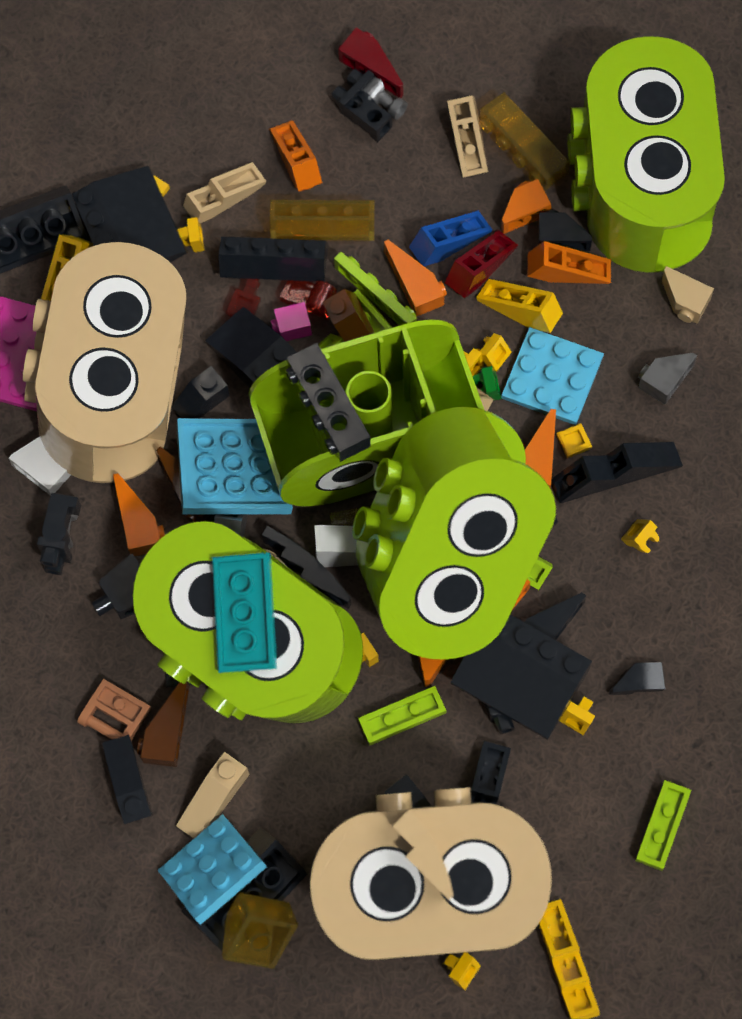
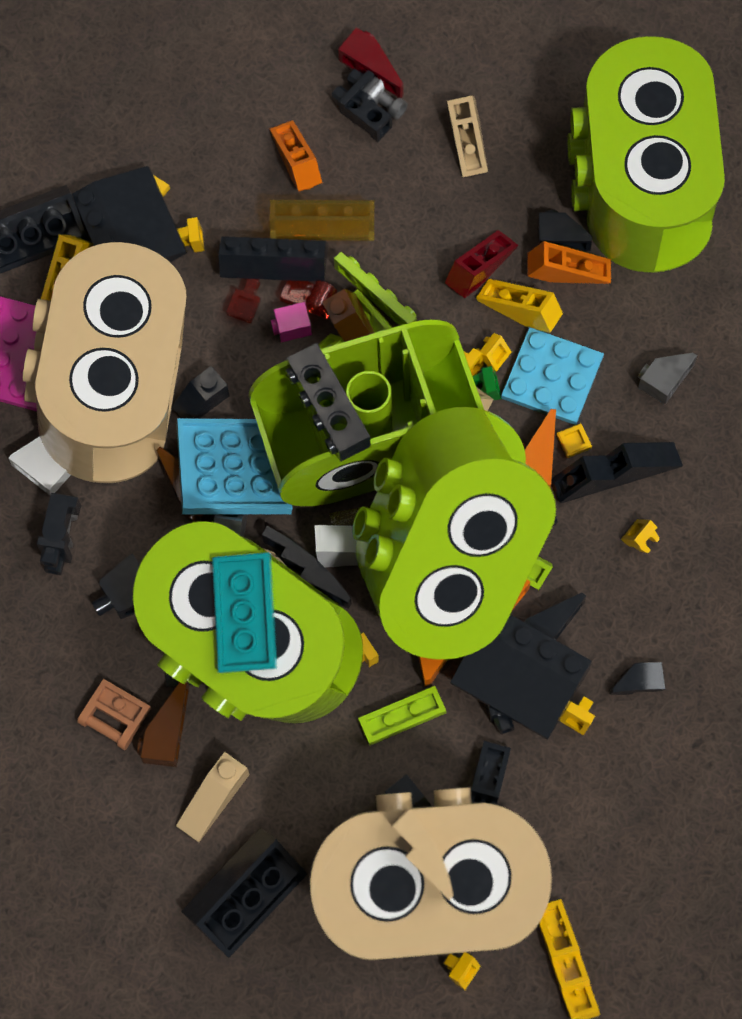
black slope [102,735,153,824] -> none
orange slope [113,473,165,556] -> none
medium azure plate [158,814,267,925] -> none
tan slope [183,162,266,224] -> none
black slope [205,306,297,388] -> none
clear yellow slope [222,893,298,969] -> none
orange slope [384,240,447,316] -> none
blue slope [409,211,492,266] -> none
clear yellow brick [479,92,570,191] -> none
orange slope [501,179,551,234] -> none
lime plate [635,780,691,871] -> none
tan slope [662,266,714,324] -> none

